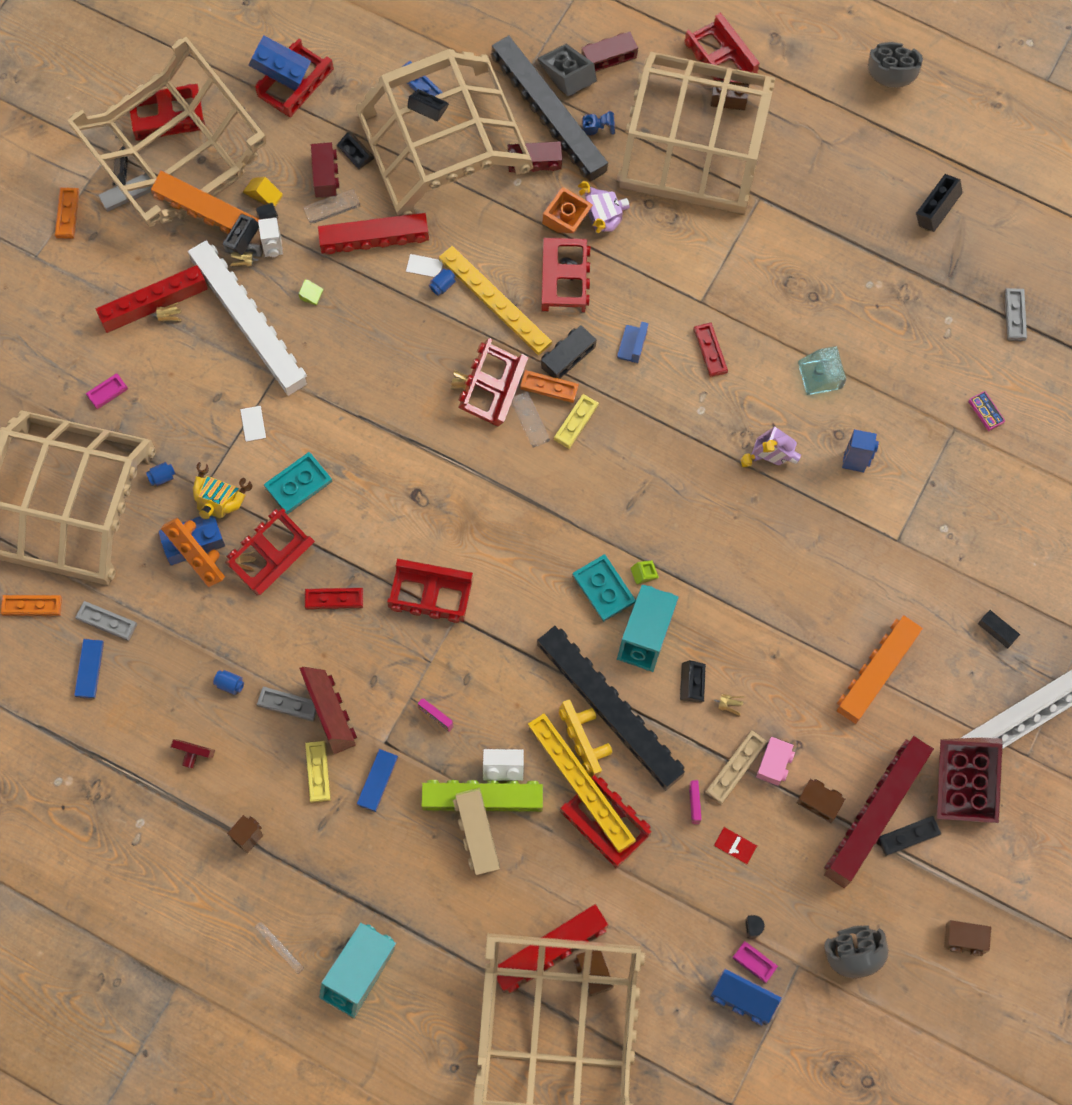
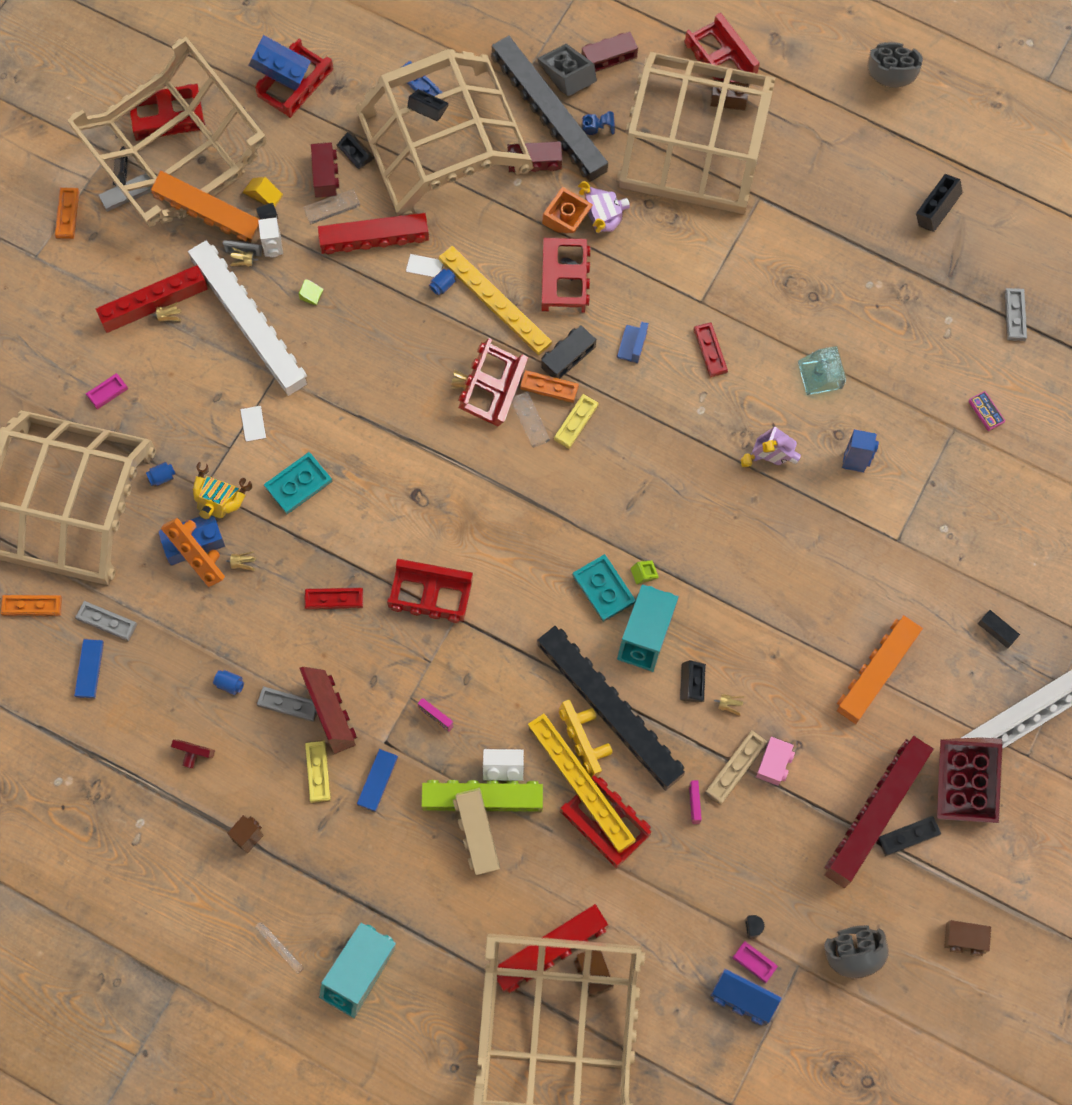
black slope [223,214,259,255] -> none
red window [225,508,315,595] -> none
red sticker [714,827,758,864] -> none
reddish brown brick [796,779,845,823] -> none

